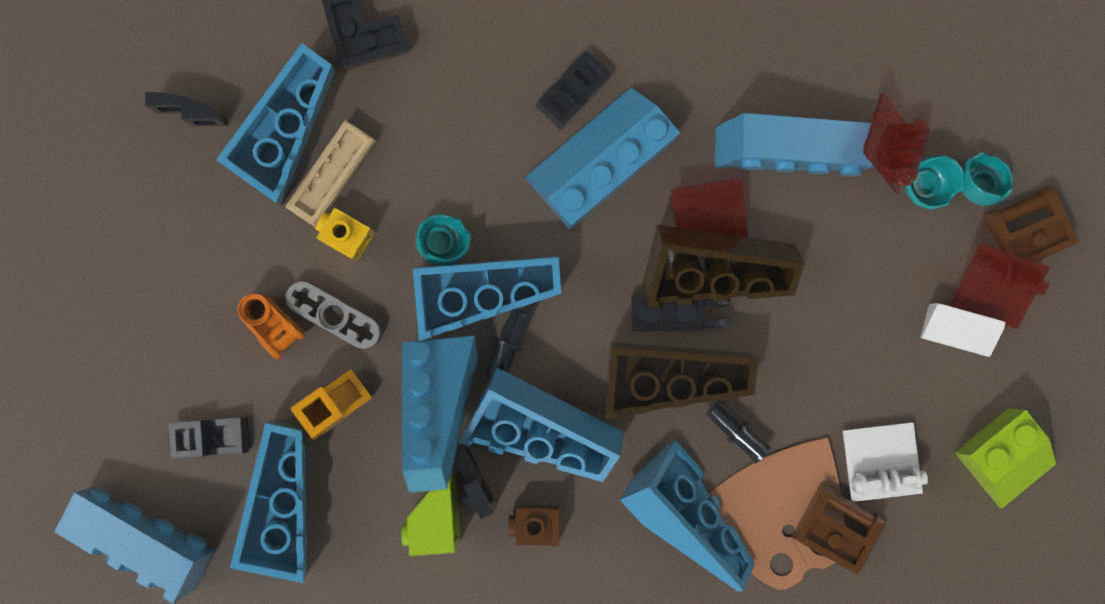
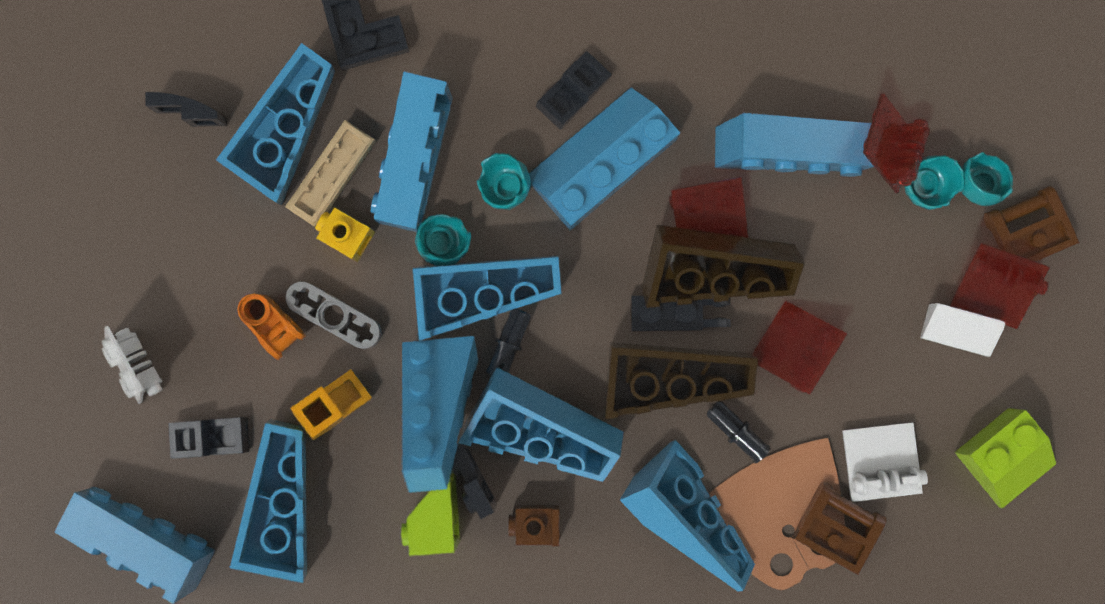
none -> white hinge [101,326,163,404]
none -> dark azure wedge [371,72,453,232]
none -> teal hair [477,153,531,210]
none -> clear red hinge [753,301,848,395]

